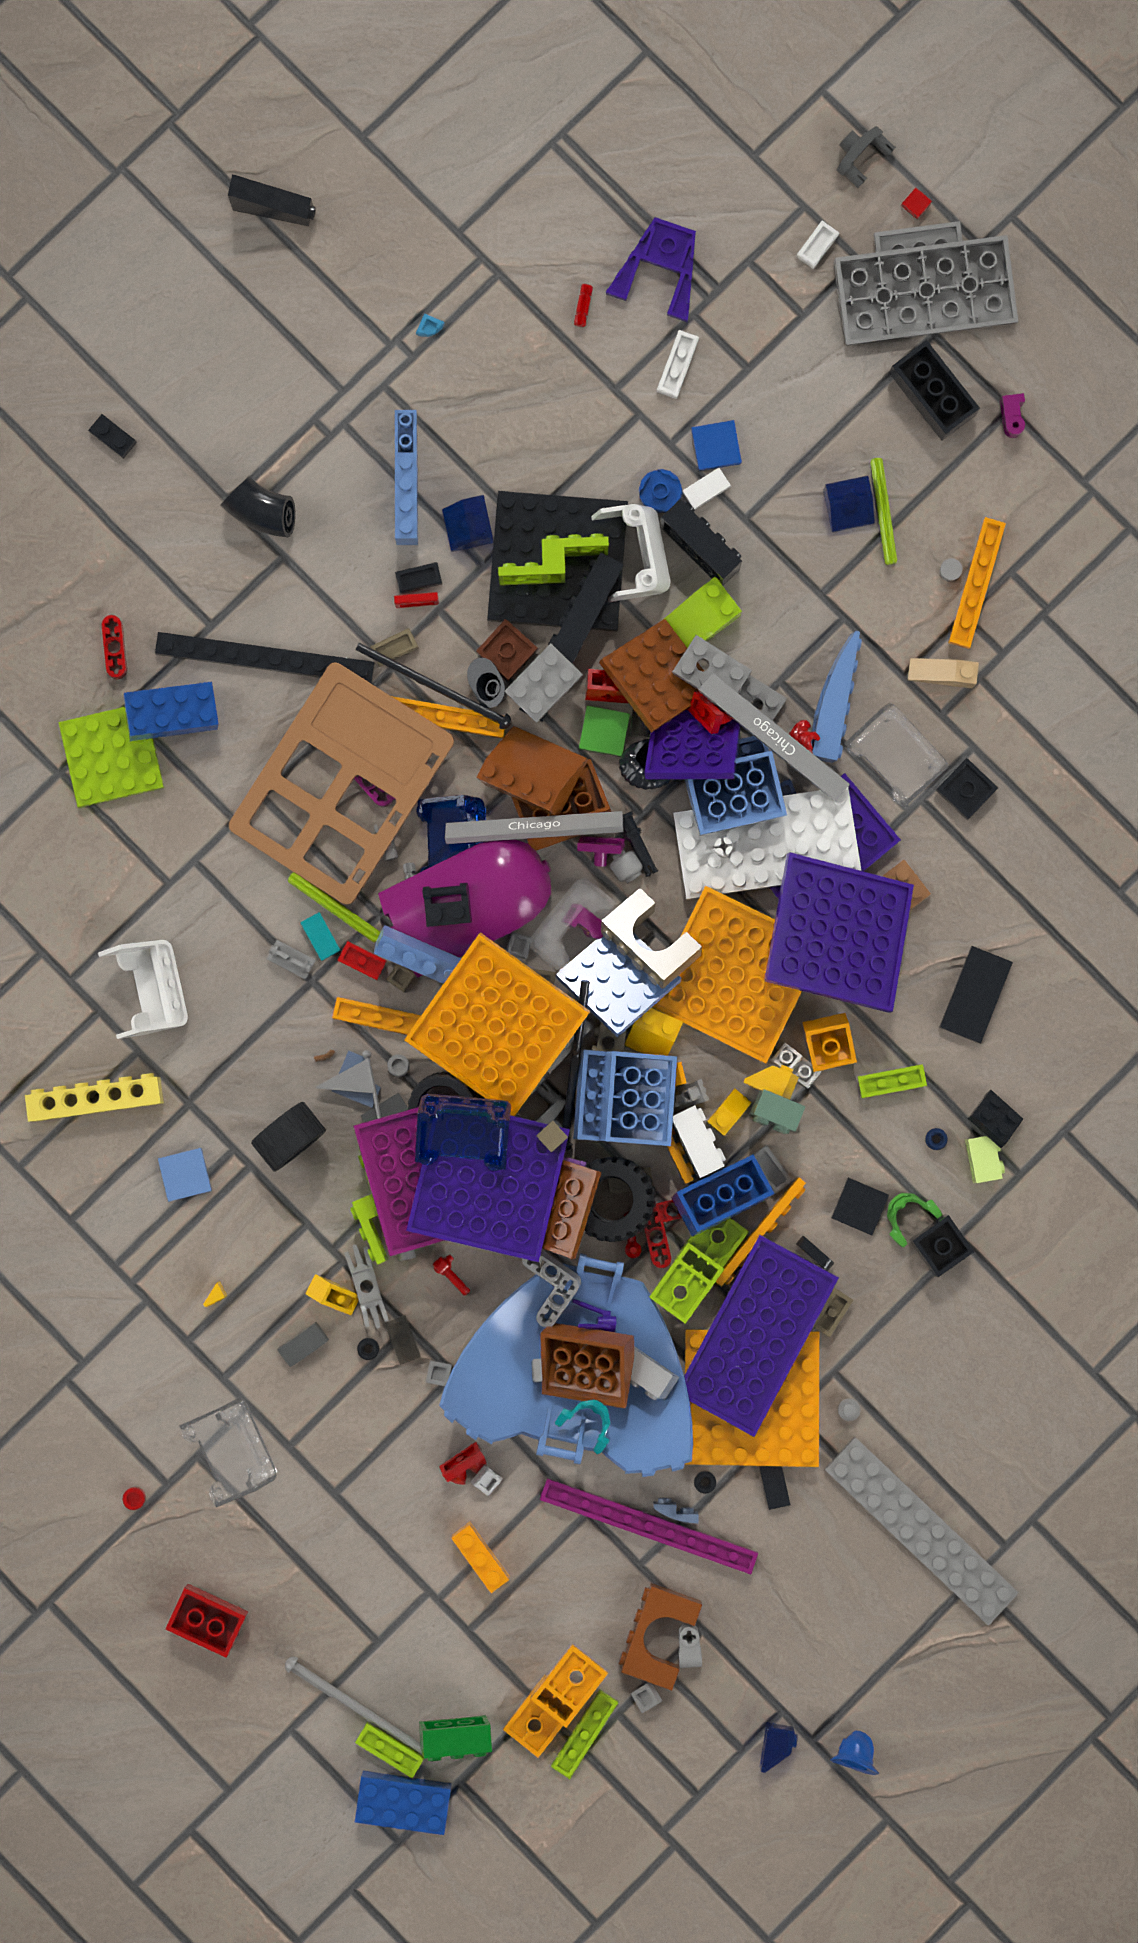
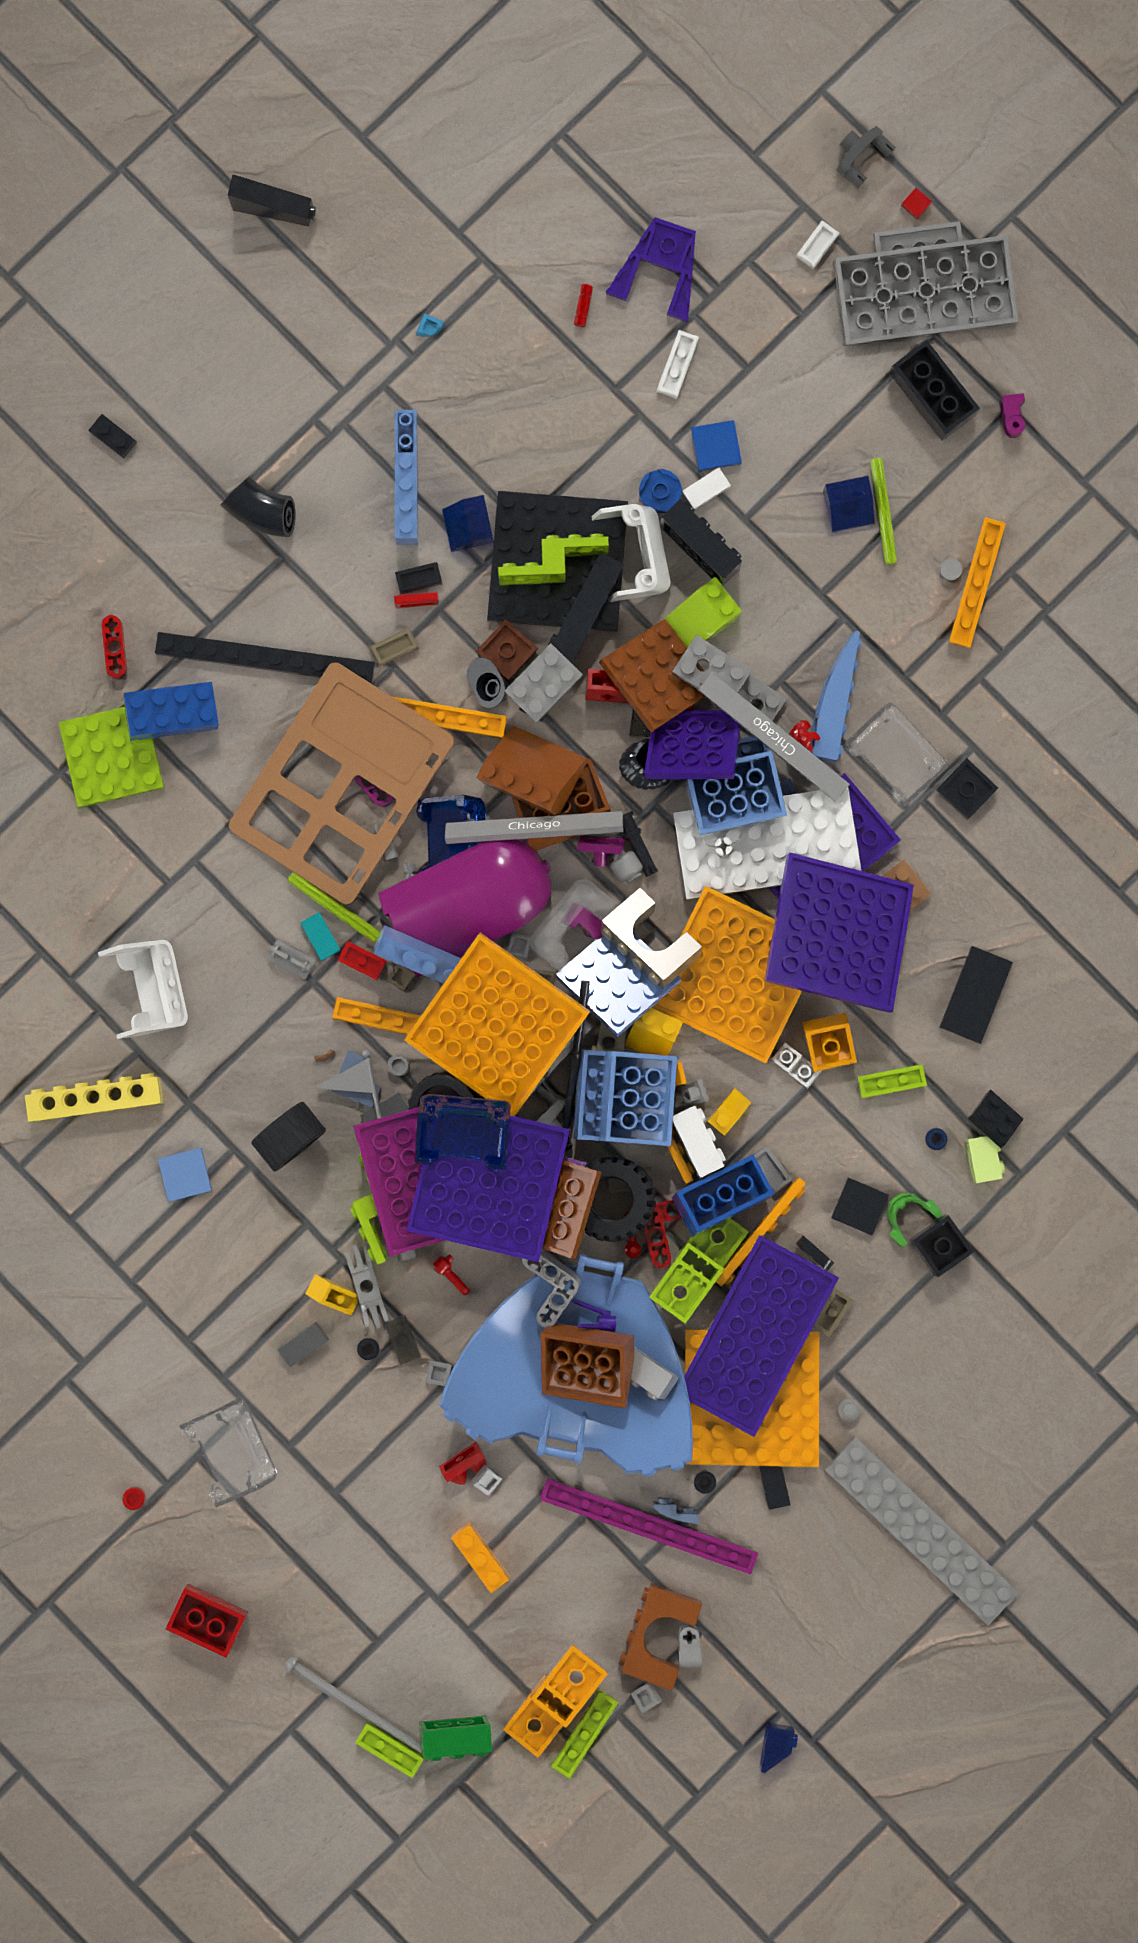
yellow slope [203,1281,227,1307] -> none
blue brick [355,1771,452,1835] -> none
black bar [356,643,511,729] -> none
black plate [422,882,472,927] -> none
light grey tile [531,1359,542,1383] -> none
dark tan tile [536,1121,568,1152] -> none
teal helmet [555,1399,610,1455] -> none
bright green tile [579,705,630,757] -> none
red tile [688,691,732,734] -> none
yellow slope [743,1065,799,1100] -> none
sand green brick [749,1089,806,1134] -> none
blue piece [830,1730,879,1775] -> none
tan slope [907,658,979,688] -> none

